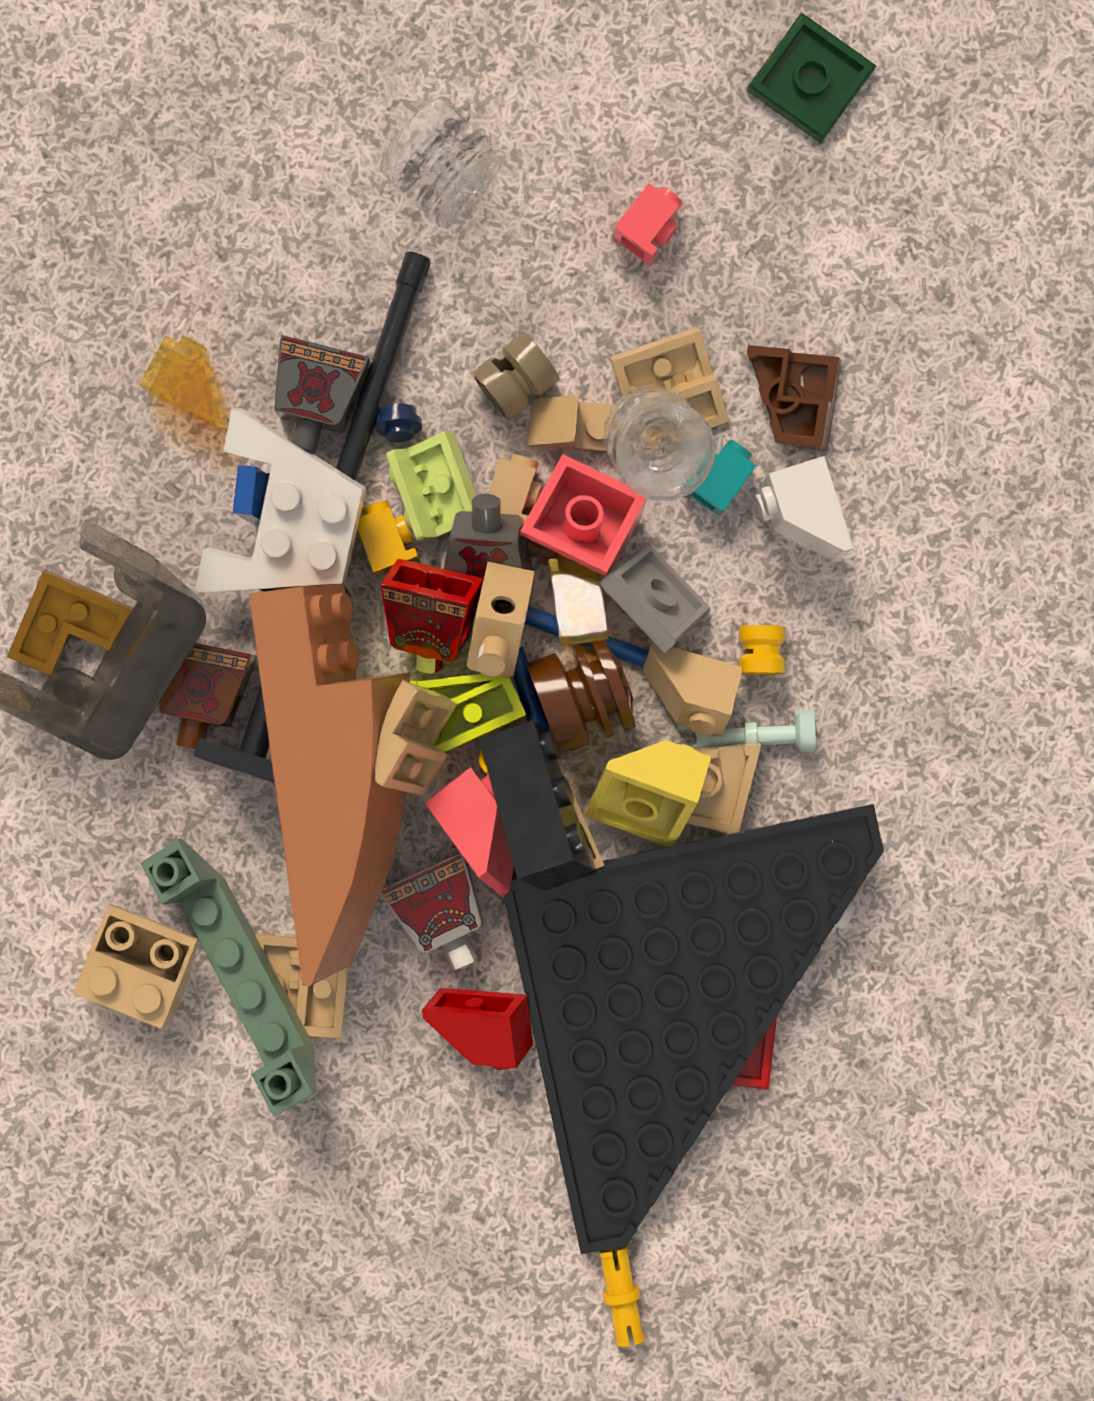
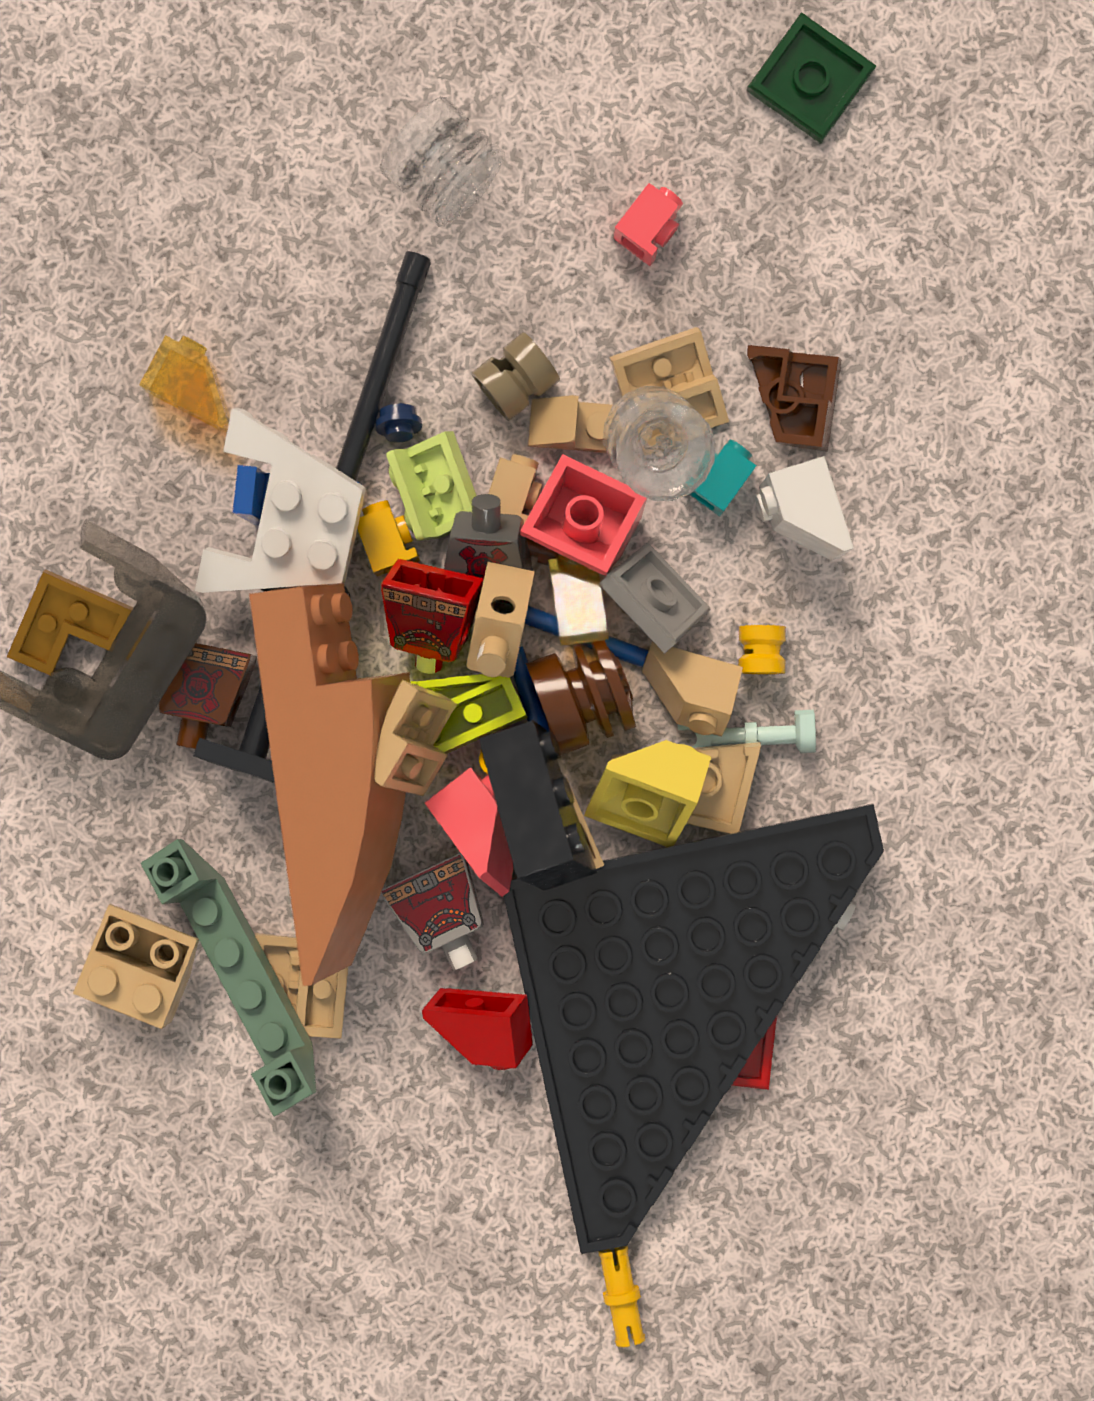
torso [274,335,371,454] -> none

